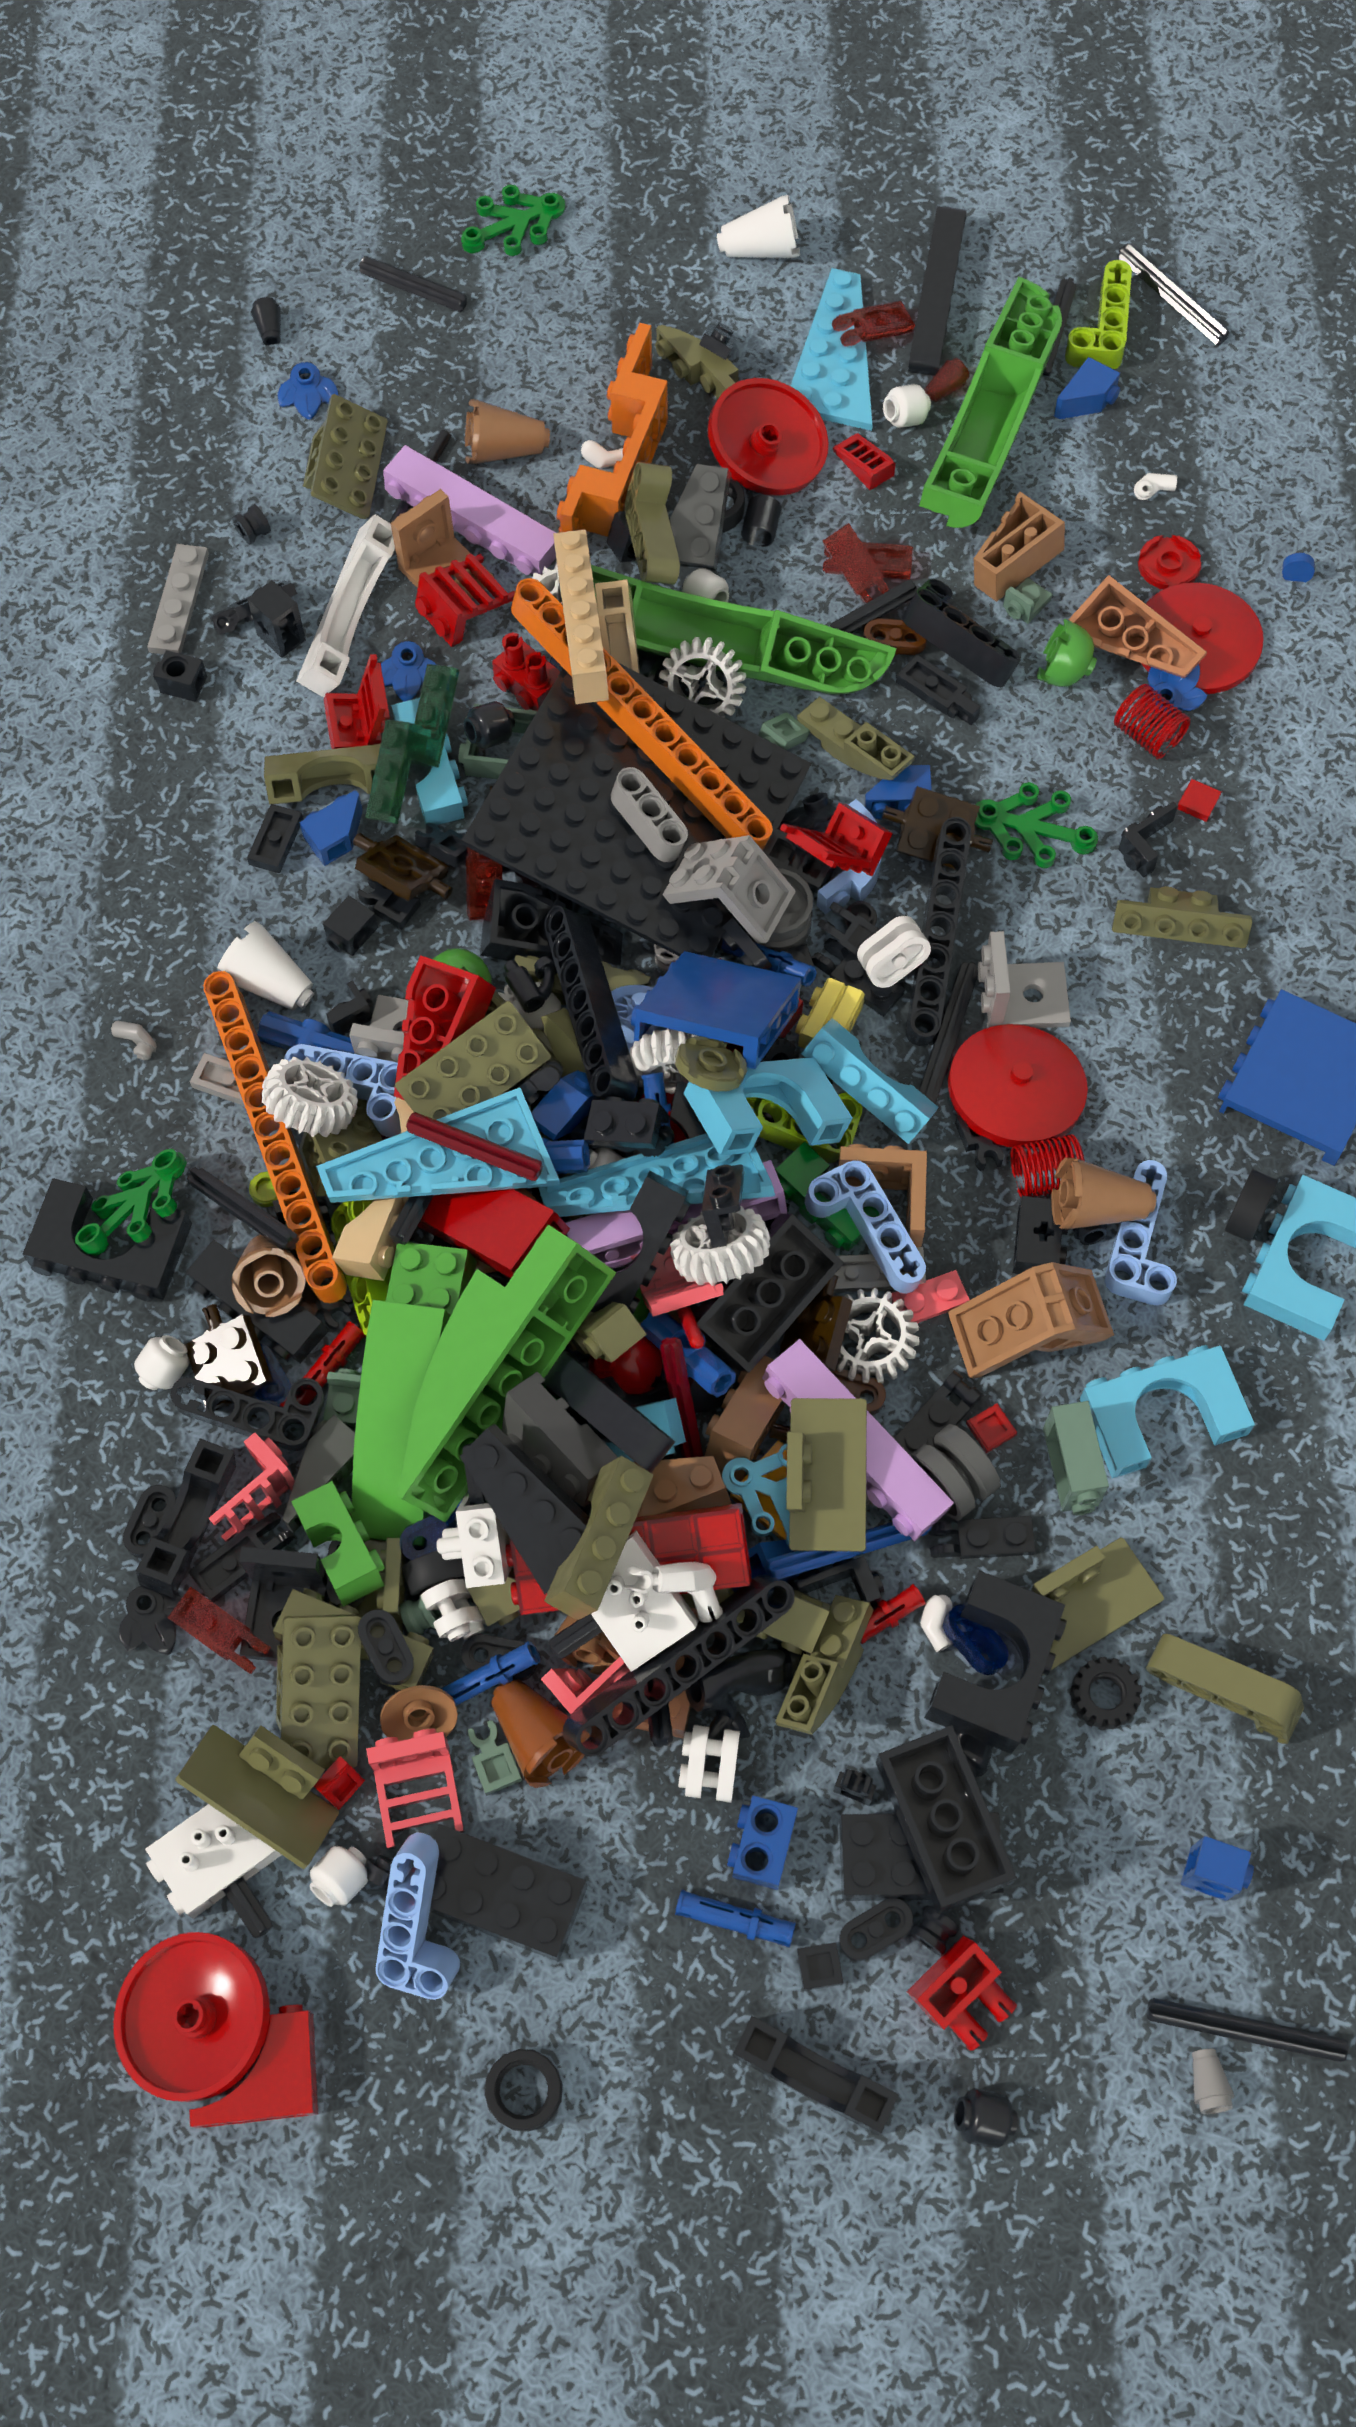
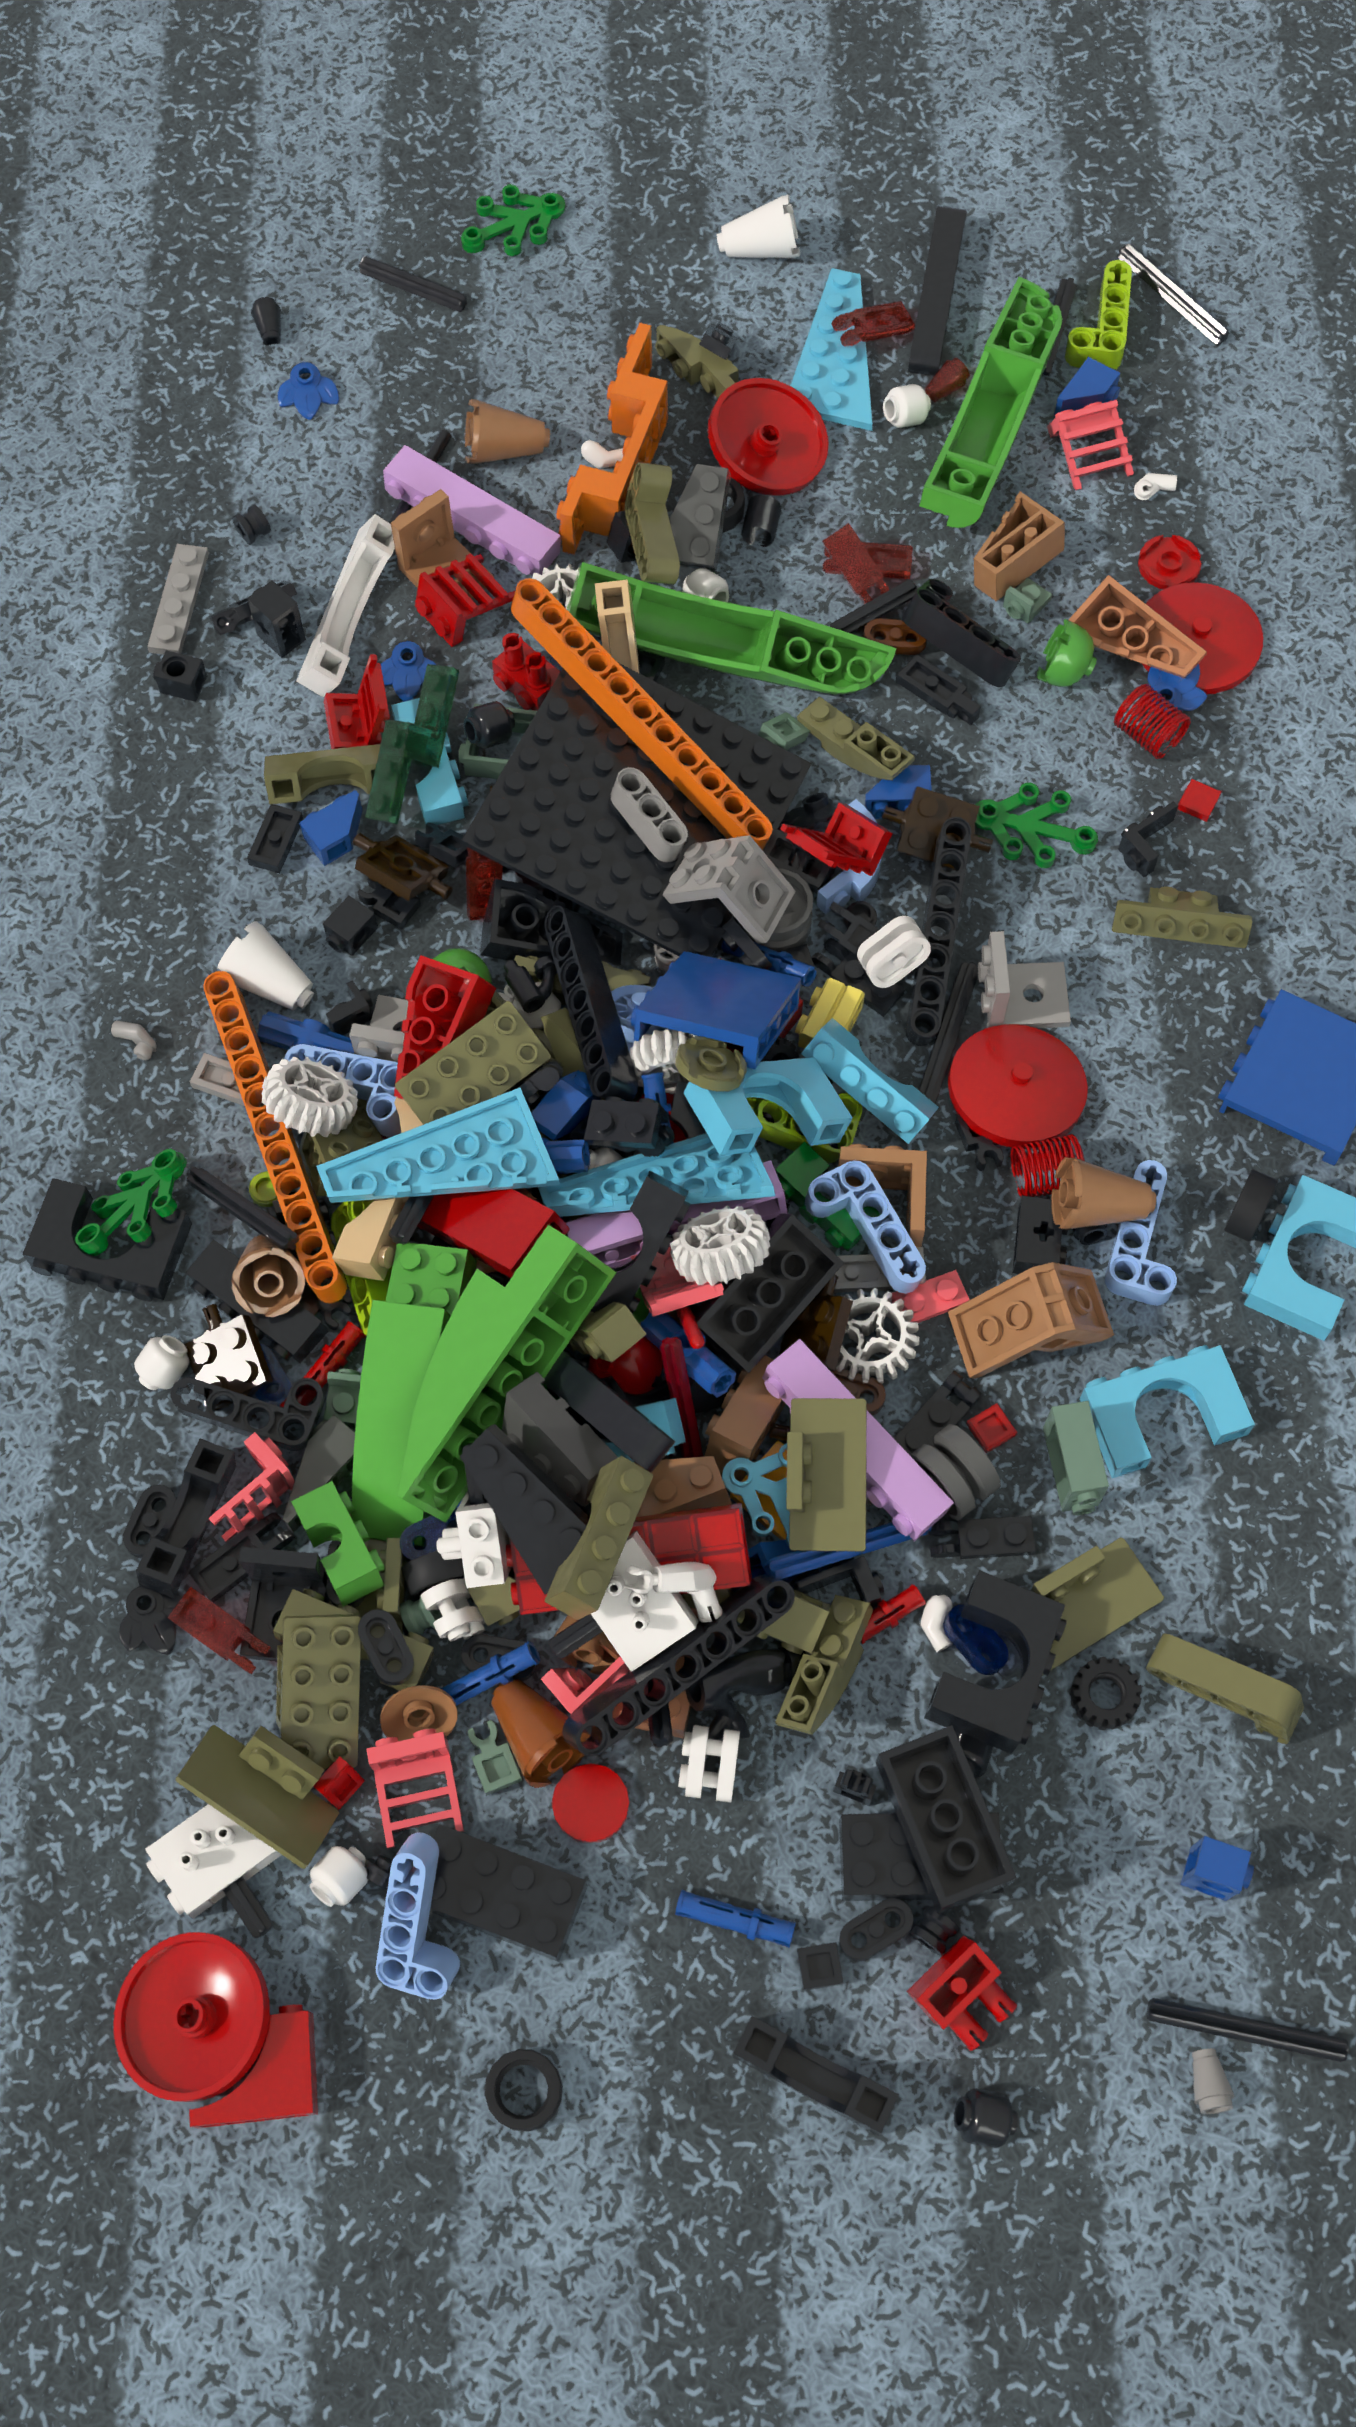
olive bracket [303,394,388,519] -> none
dark red axle [406,1112,543,1181] -> none
tan arch [553,529,609,704] -> none
white gear [659,637,746,718] -> none
black bracket [702,1164,745,1248] -> none
blue brick [727,1795,798,1890] -> none
red slope [833,433,896,490] -> none
blue tile [1282,553,1315,582] -> none
none -> red tile [552,1763,629,1843]
none -> coral plate [1047,400,1134,490]

